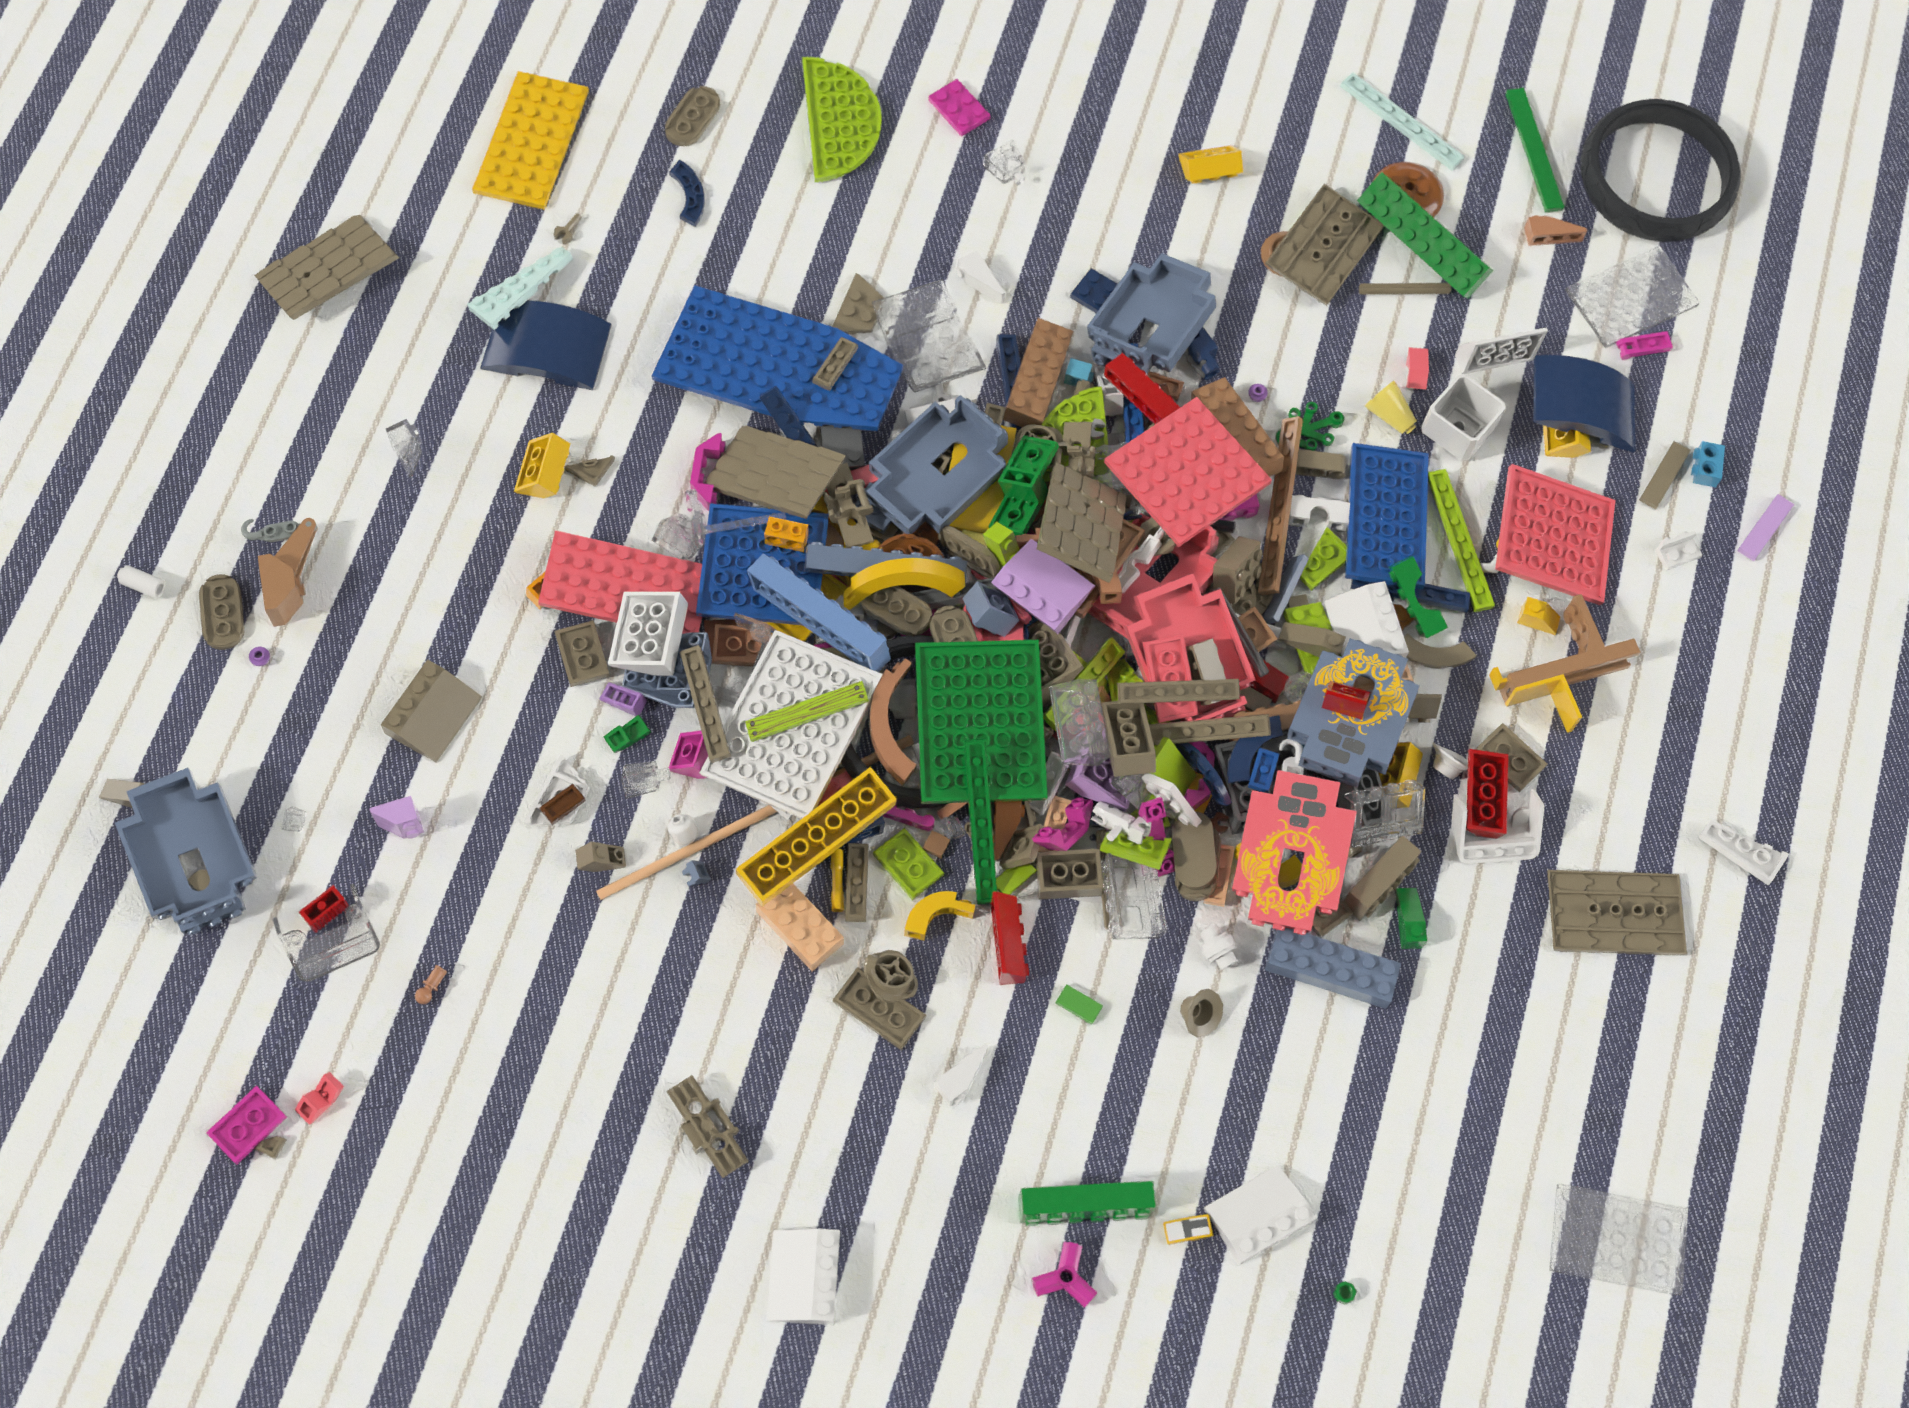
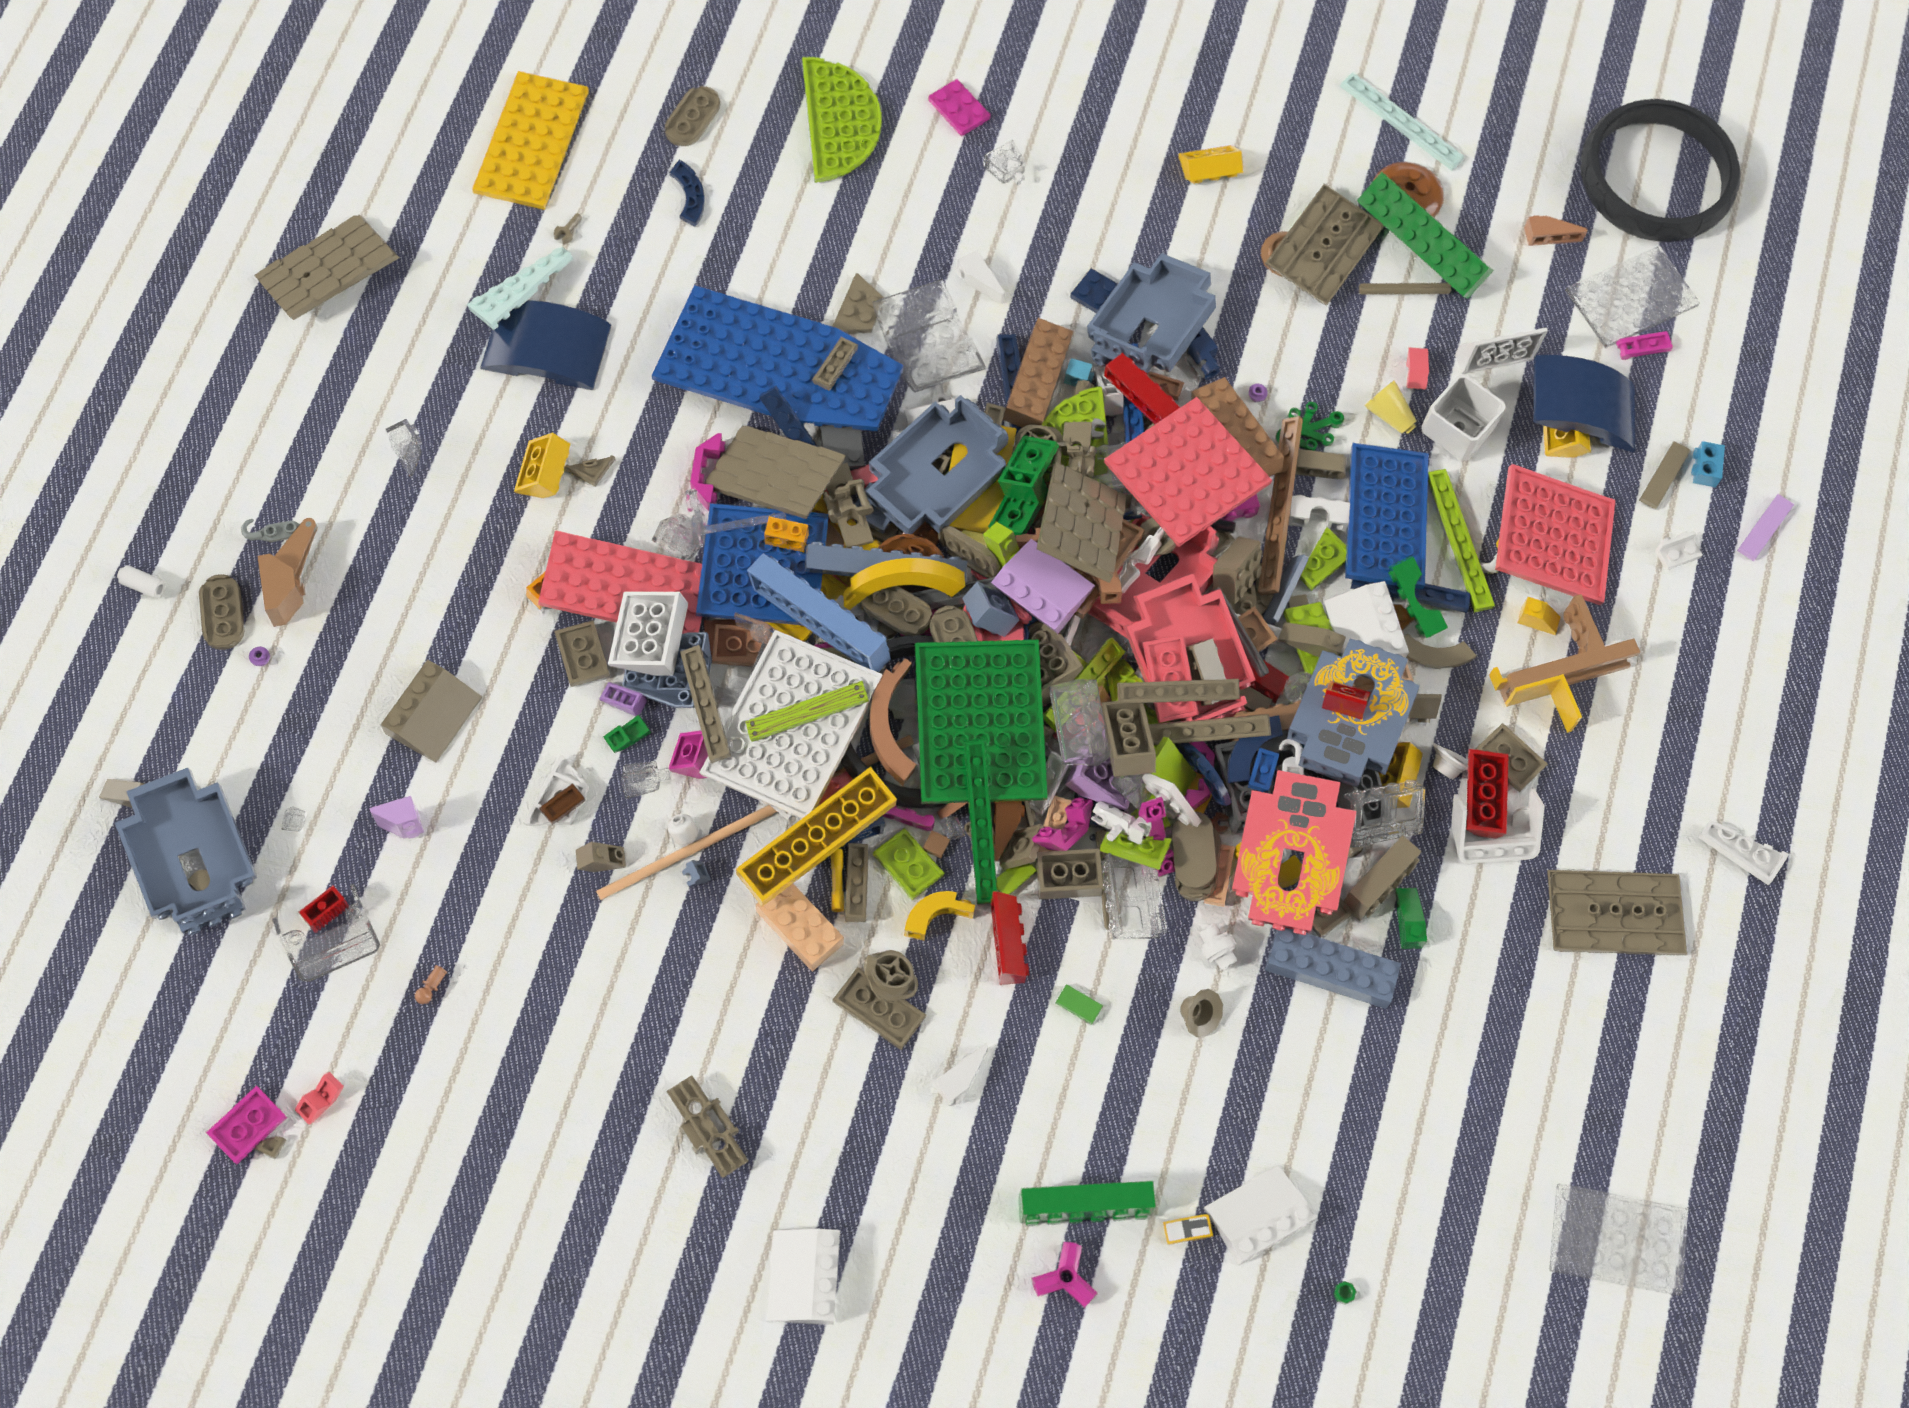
green tile [1505,88,1564,213] -> none

